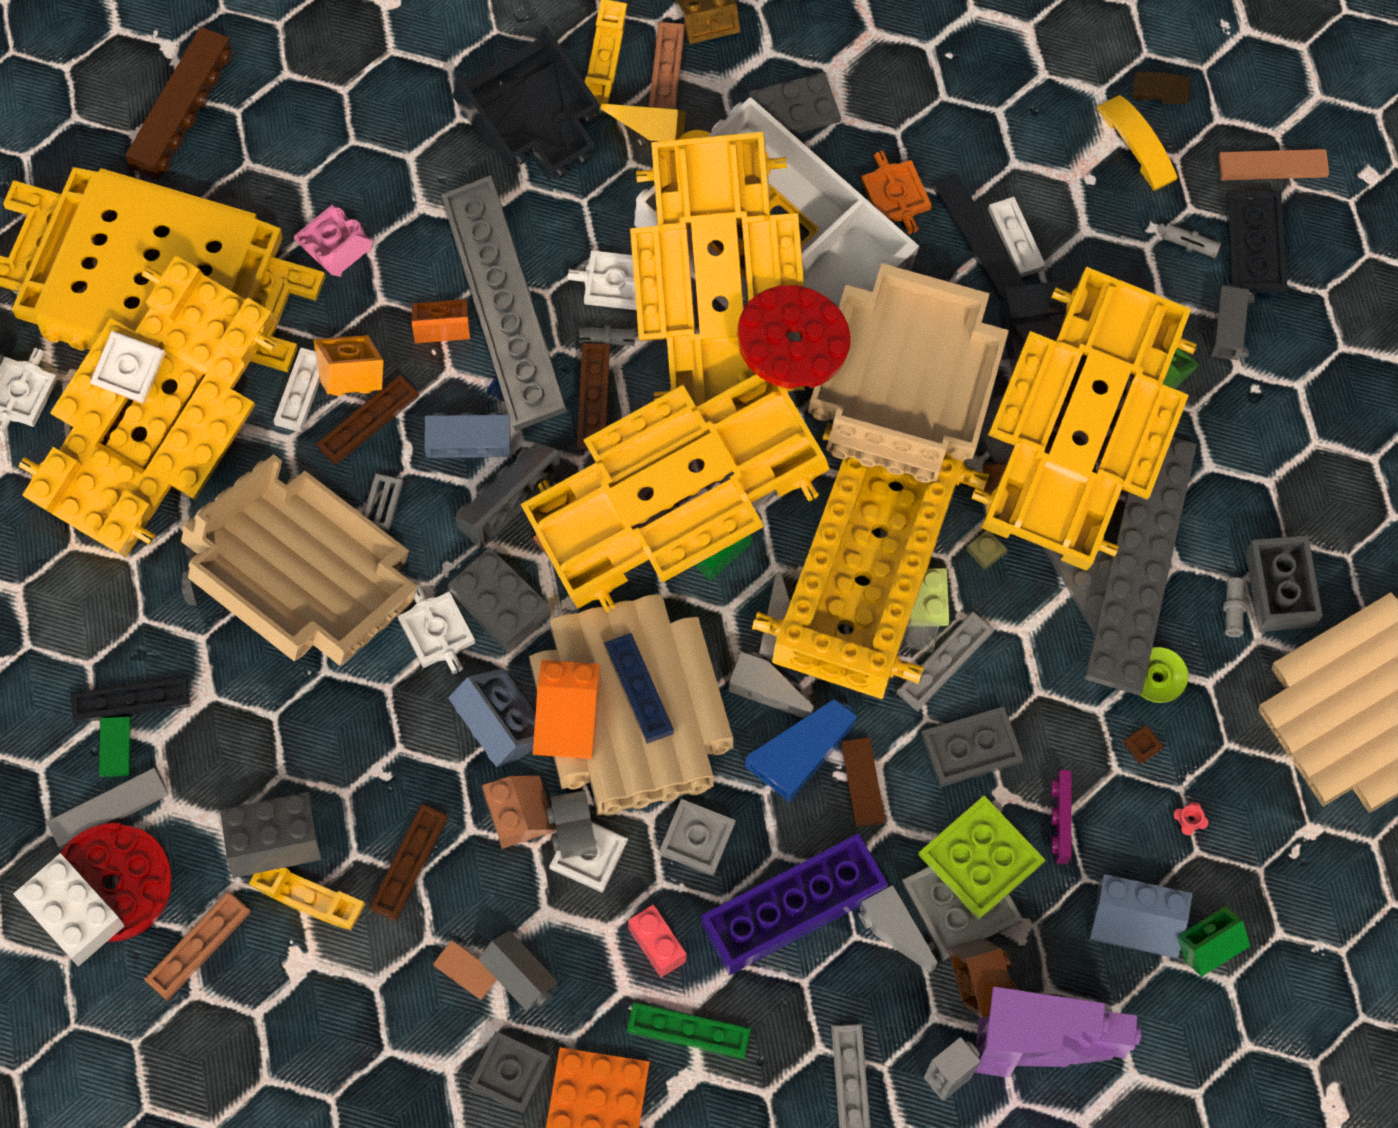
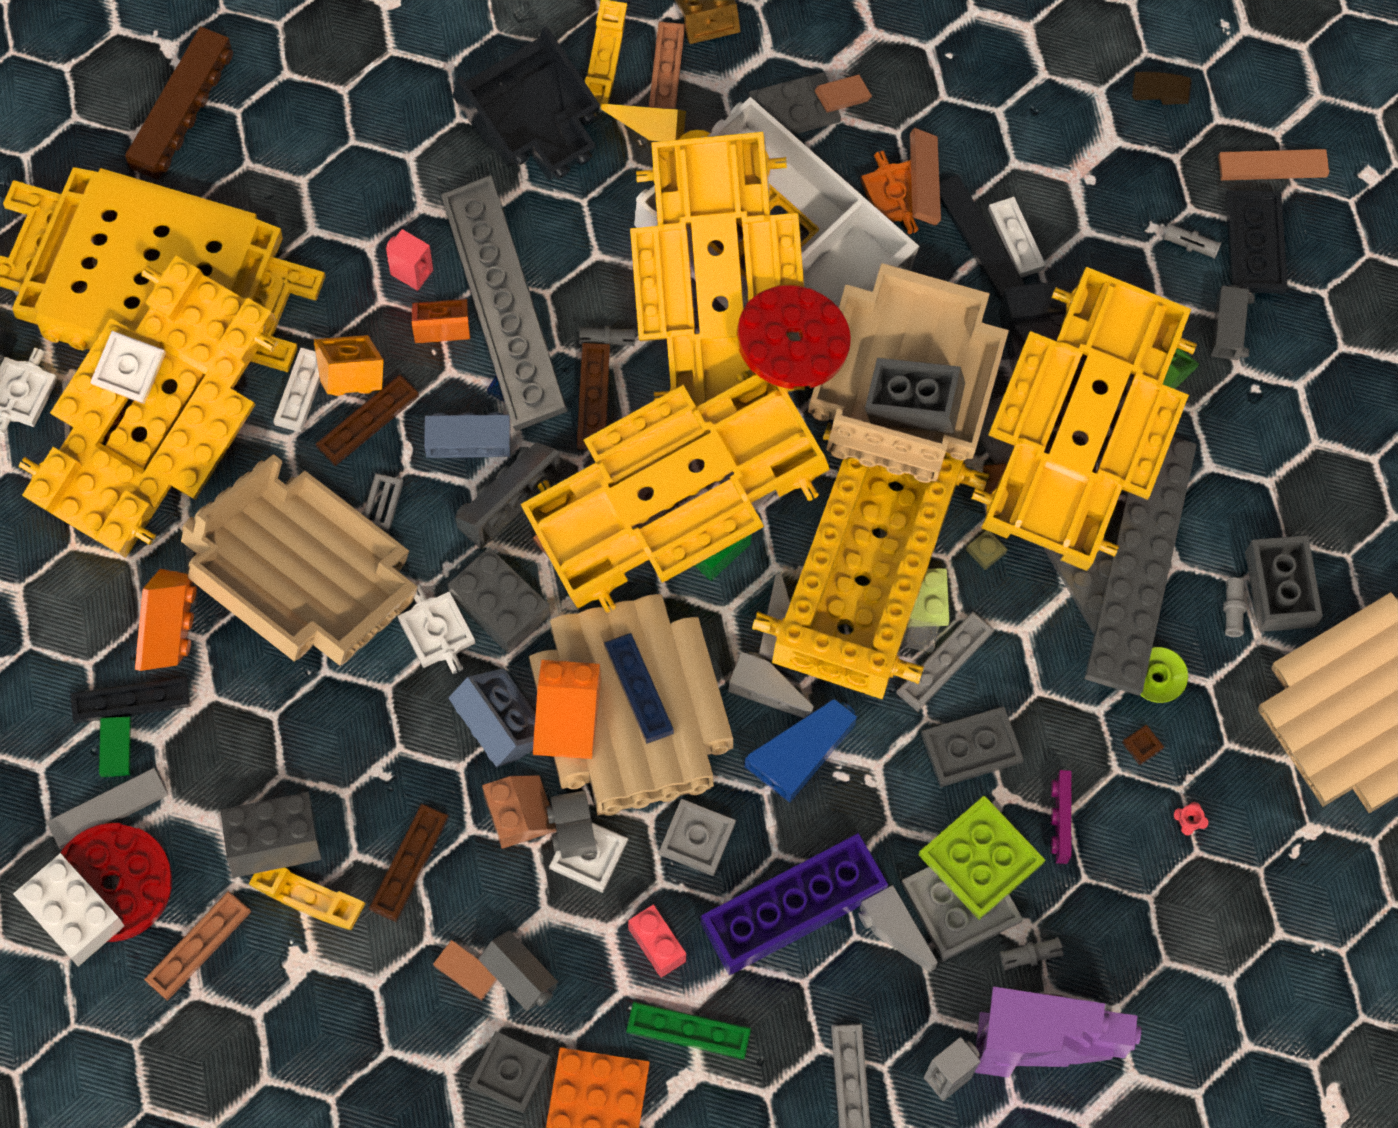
bright pink slope [294,205,372,277] -> none
white plate [568,250,637,310] -> none
reddish brown tile [841,737,885,828] -> none
reddish brown brick [947,938,1018,1018] -> none
sand blue slope [1089,874,1192,959] -> none
yellow slope [1097,95,1177,191] -> none
green brick [1177,906,1250,977] -> none
none -> orange slope [135,569,197,671]
none -> coral brick [386,229,433,291]
none -> nougat tile [814,75,872,113]
none -> dark grey brick [865,358,965,433]
none -> nougat tile [910,128,941,226]
none -> light grey pin [1000,937,1063,970]

